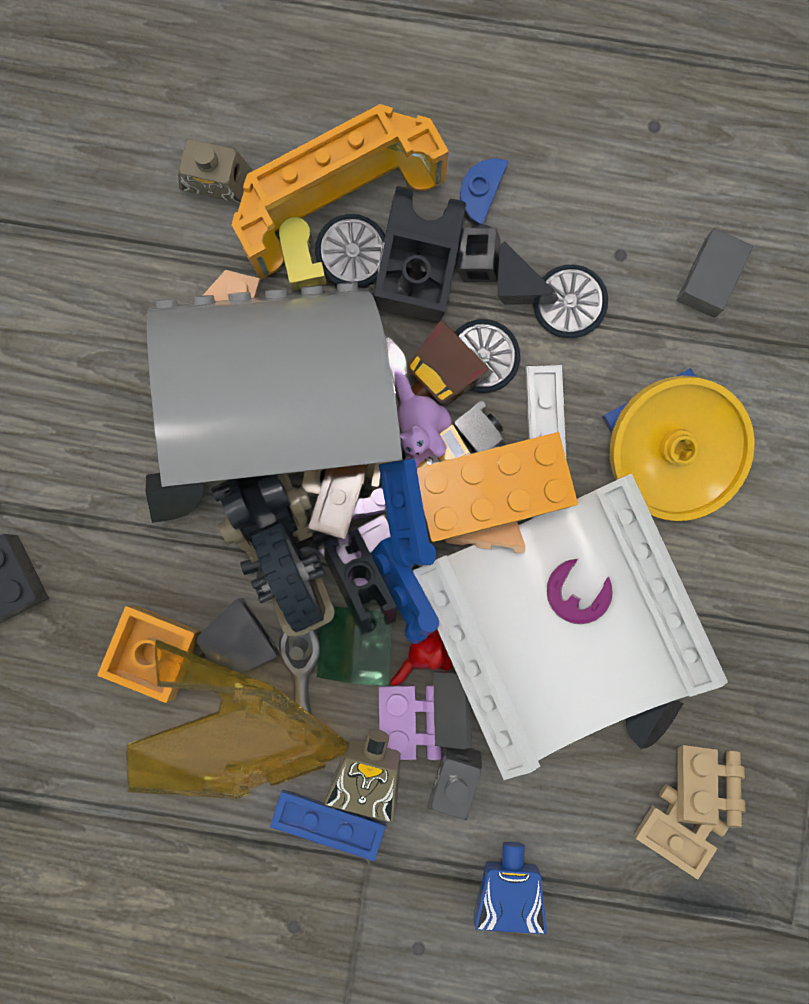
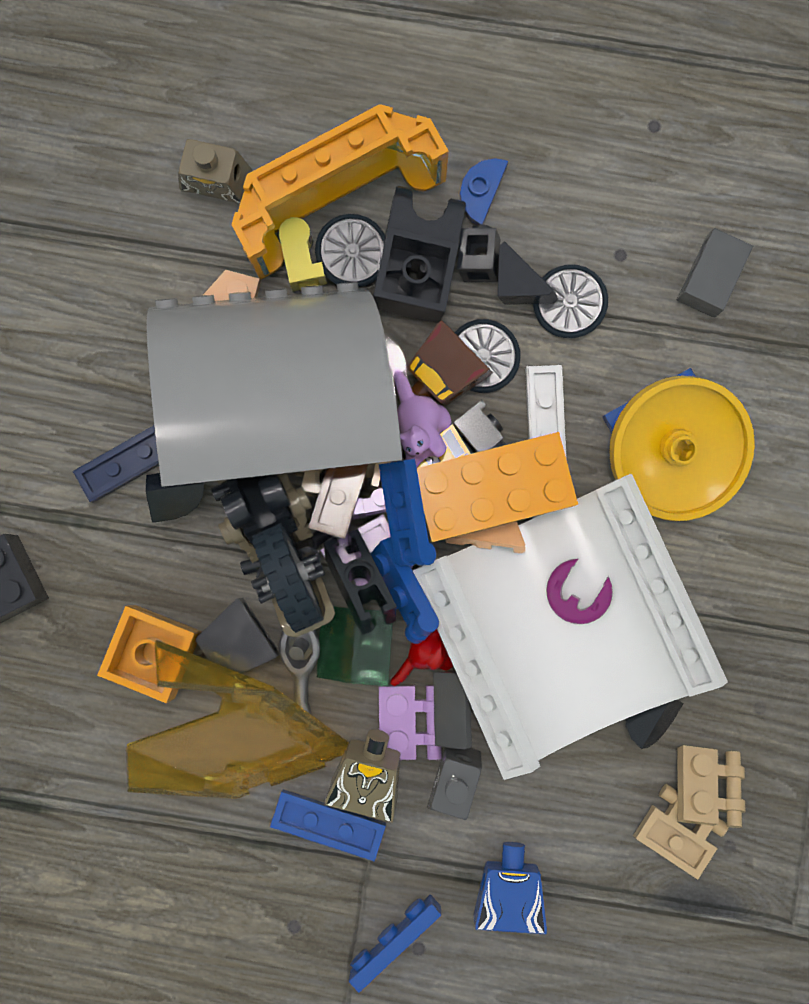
none -> dark blue tile [73,425,159,503]
none -> blue plate [349,894,441,993]

